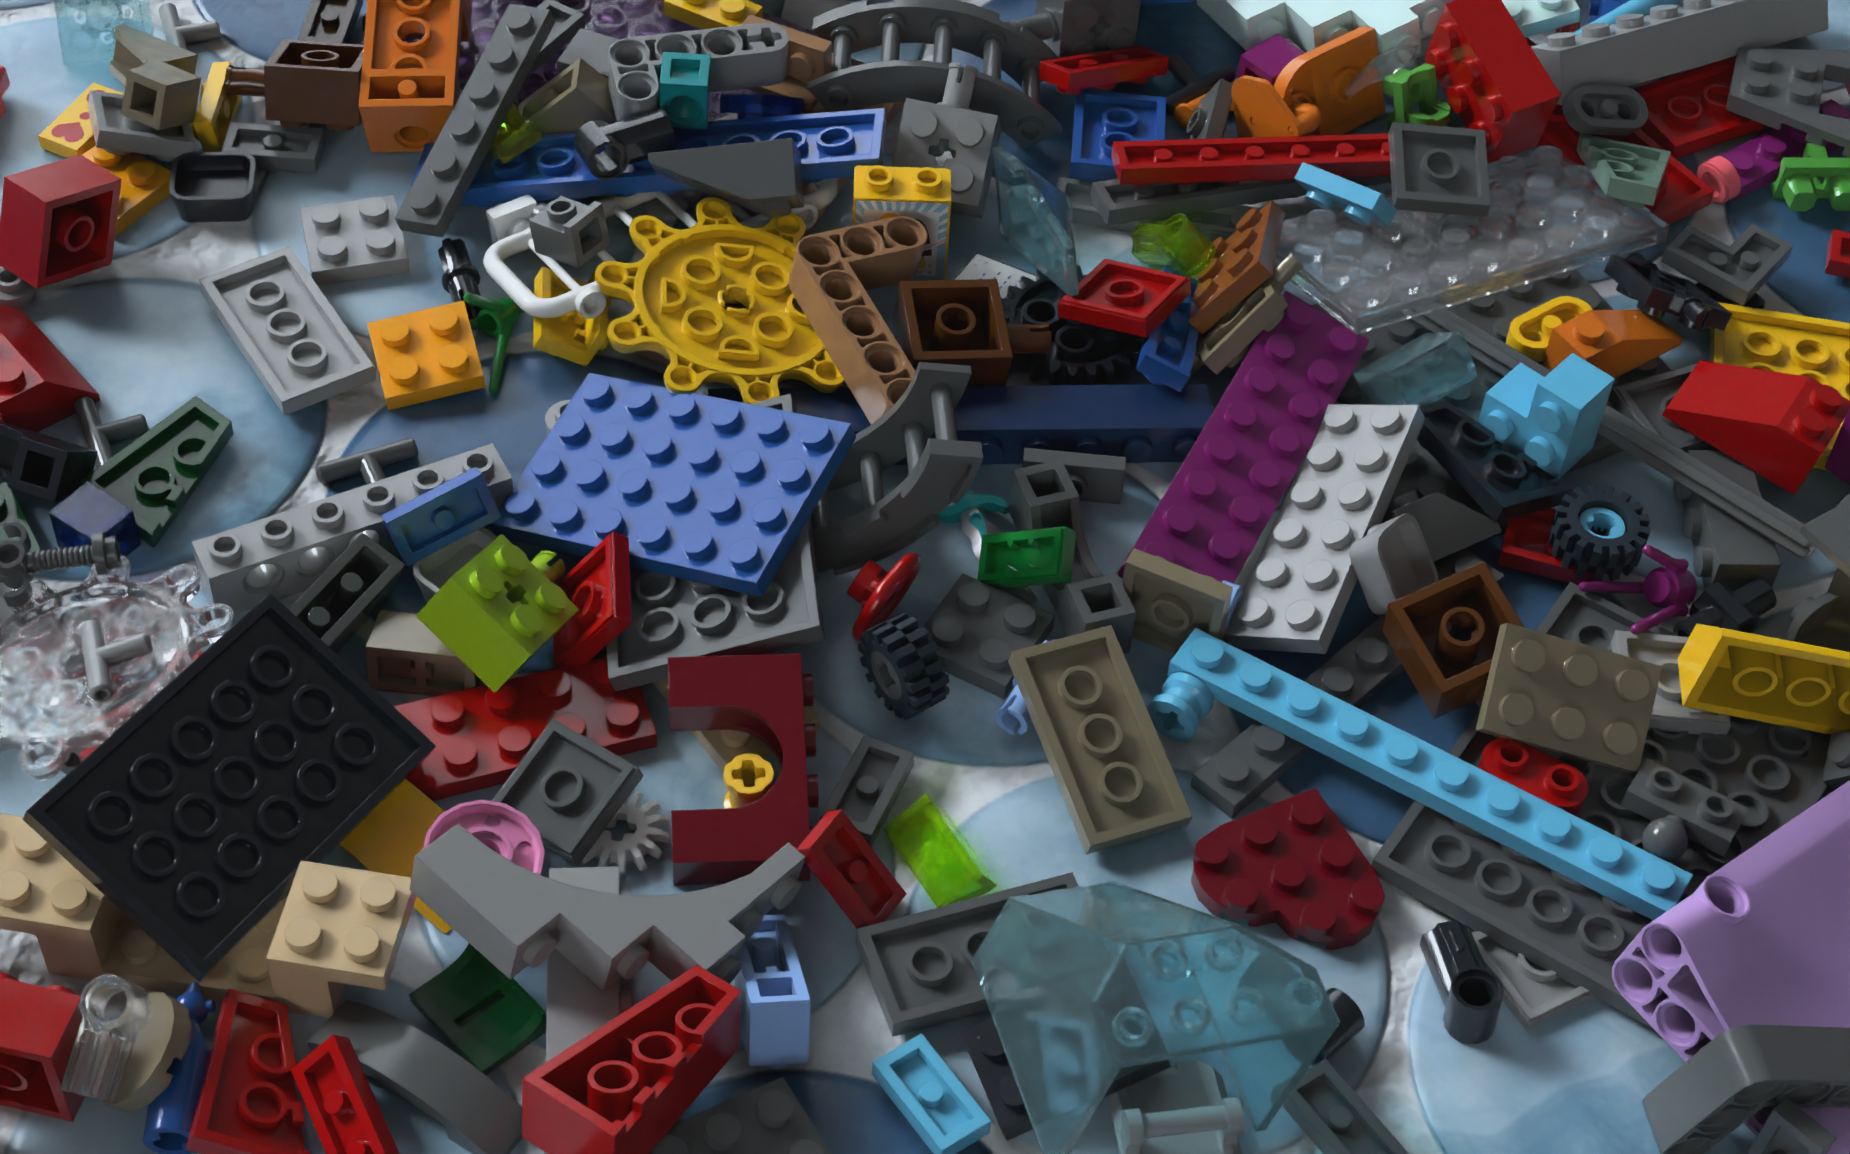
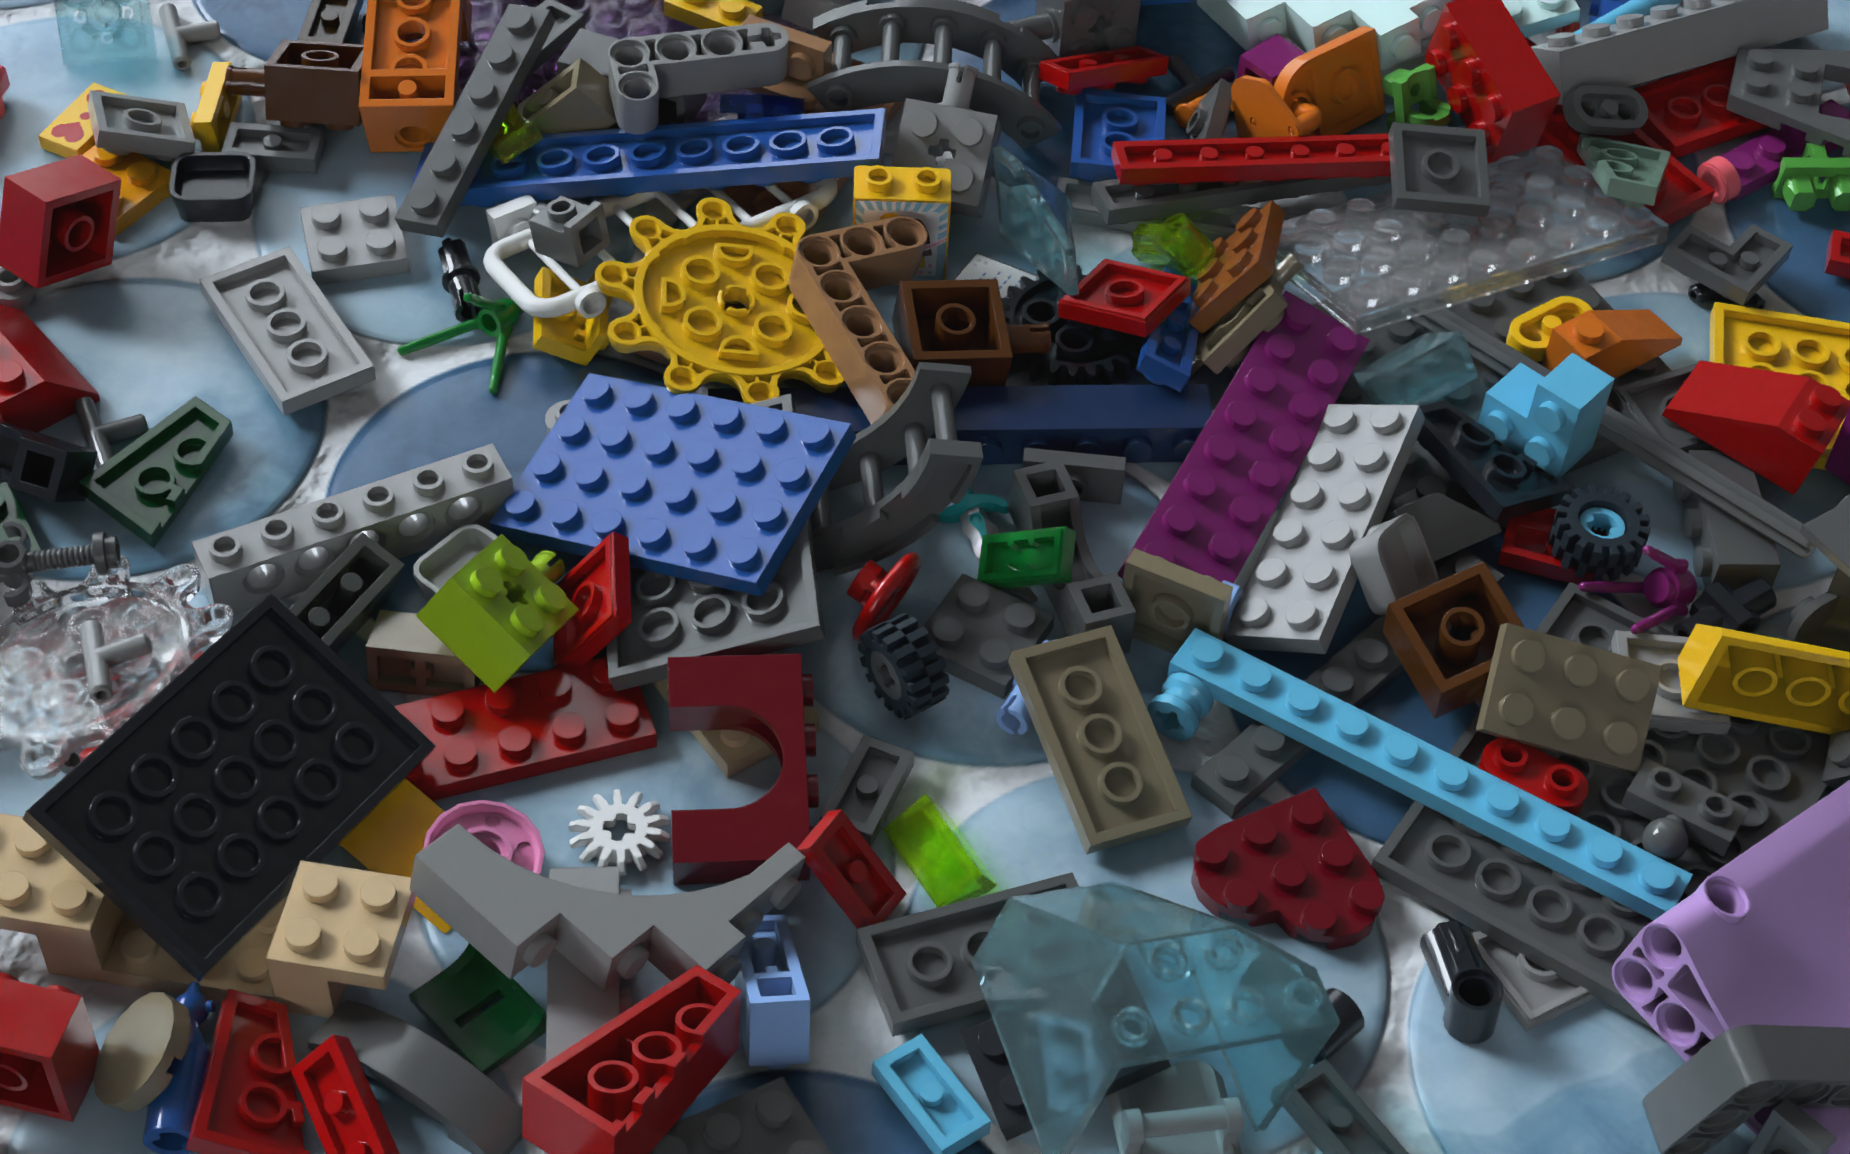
clear blue brick [49,481,141,576] -> none
clear piece [60,974,152,1104] -> none
dark tan arch [109,24,201,130] -> none
dark grey piece [315,437,418,485] -> none
light orange plate [367,300,486,411] -> none
blue plate [381,467,501,566] -> none
dark grey plate [492,718,644,867] -> none
black piece [574,108,677,180] -> none
dark grey slope [648,138,804,217] -> none
teal brick [659,52,711,129] -> none
yellow bush [723,753,774,809] -> none
medium azure plate [1294,162,1397,227] -> none
clear bar [1344,44,1419,98] -> none
black plate [1604,252,1732,331] -> none

